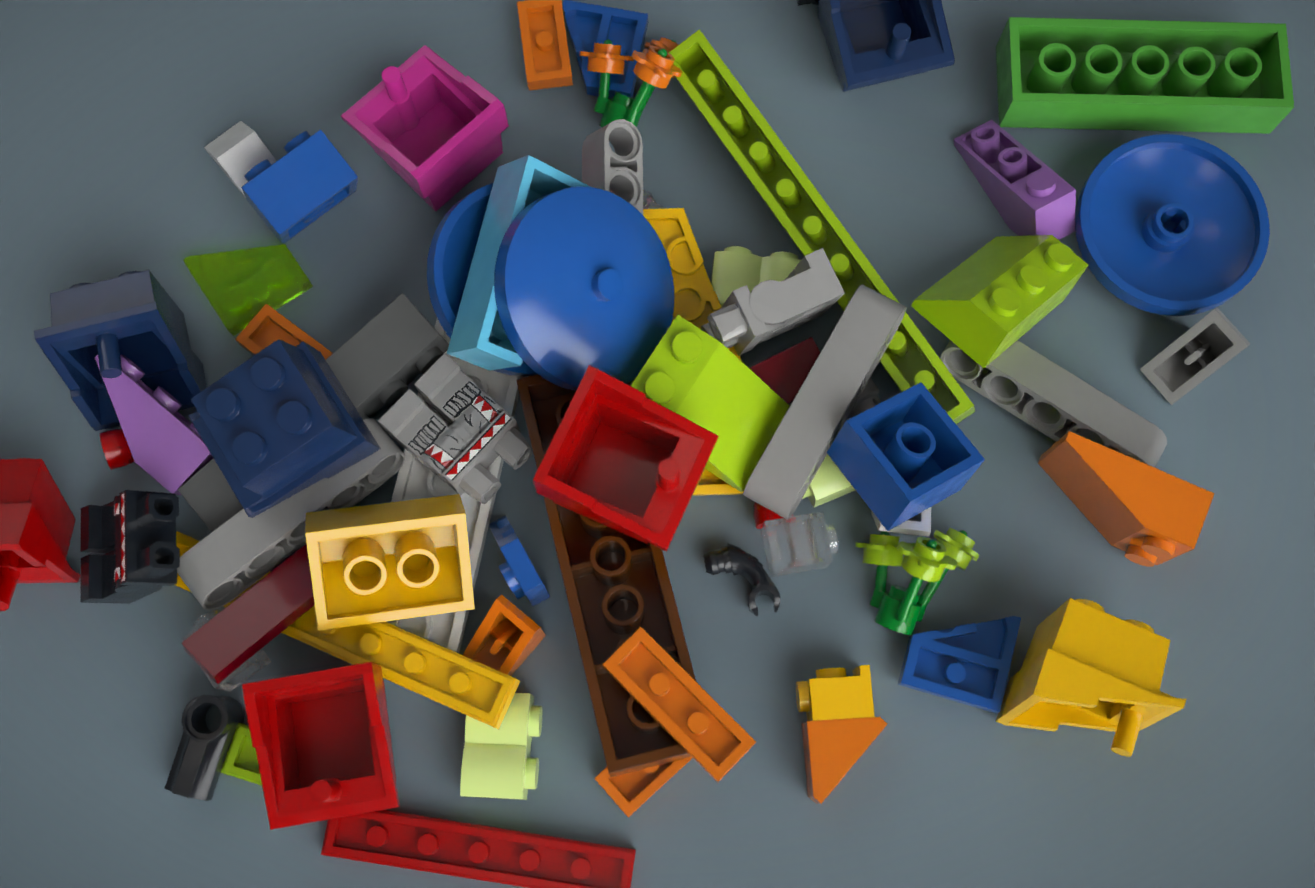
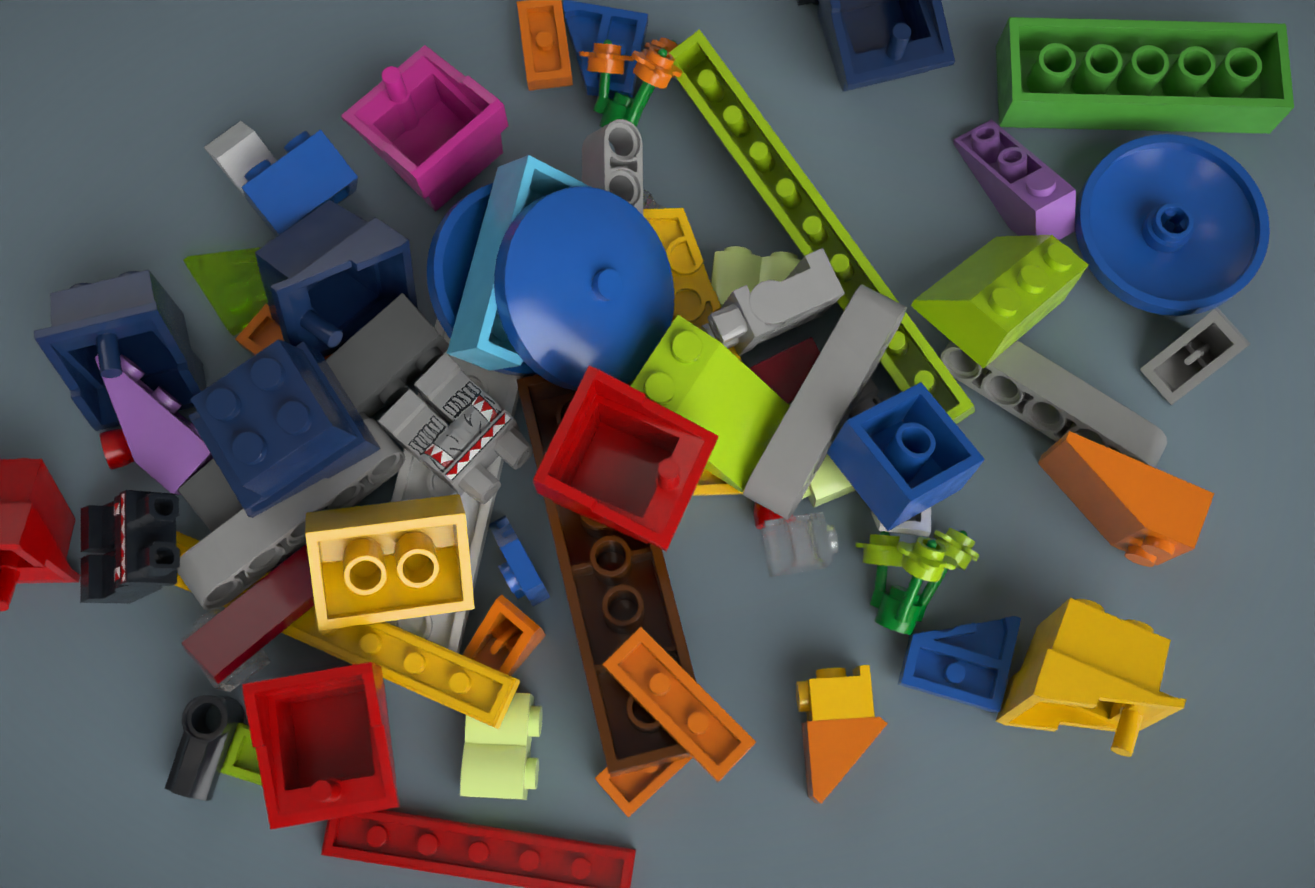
black piece [703,543,781,616] -> none
none -> dark blue piece [255,200,418,357]

